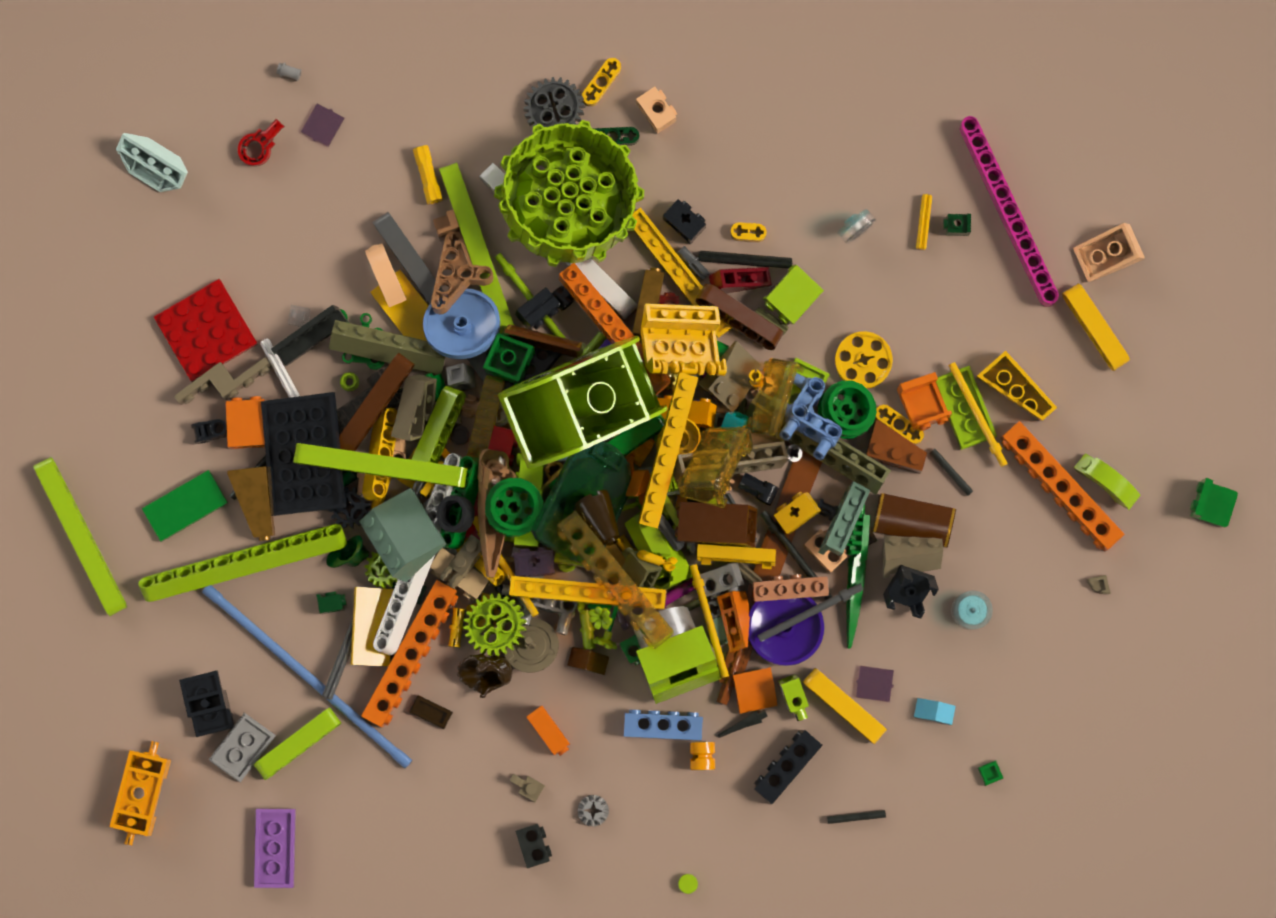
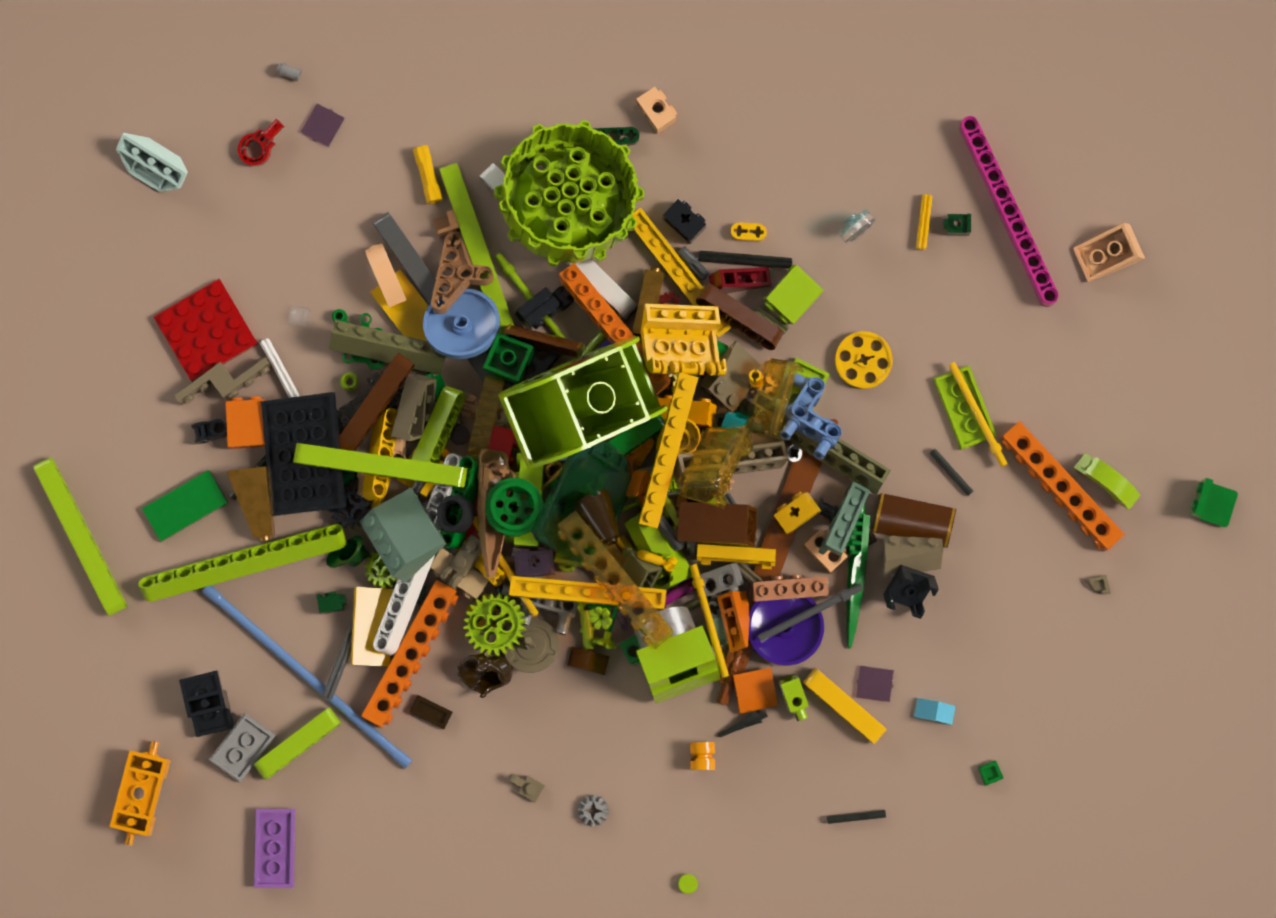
pearl dark grey fence [271,305,348,366] -> none
light grey brick [446,363,476,391] -> none
yellow pin [448,608,465,648] -> none
pearl dark grey brick [515,823,552,869] -> none
dark grey gear [523,77,585,128] -> none
orange slope [526,706,570,756] -> none
yellow beam [582,58,621,107] -> none
medium blue brick [624,710,703,740] -> none
black piece [738,473,779,506] -> none
black brick [754,730,823,804] -> none
pearl dark grey bar [759,510,833,600] -> none
green wheel [817,380,877,439] -> none
dark orange wedge [866,419,927,474] -> none
yellow beam [875,405,924,445] -> none
orange panel [897,372,952,431] -> none
clear light blue piece [951,591,993,630] -> none
yellow wedge [976,351,1057,421] -> none
yellow beam [1062,283,1130,371] -> none

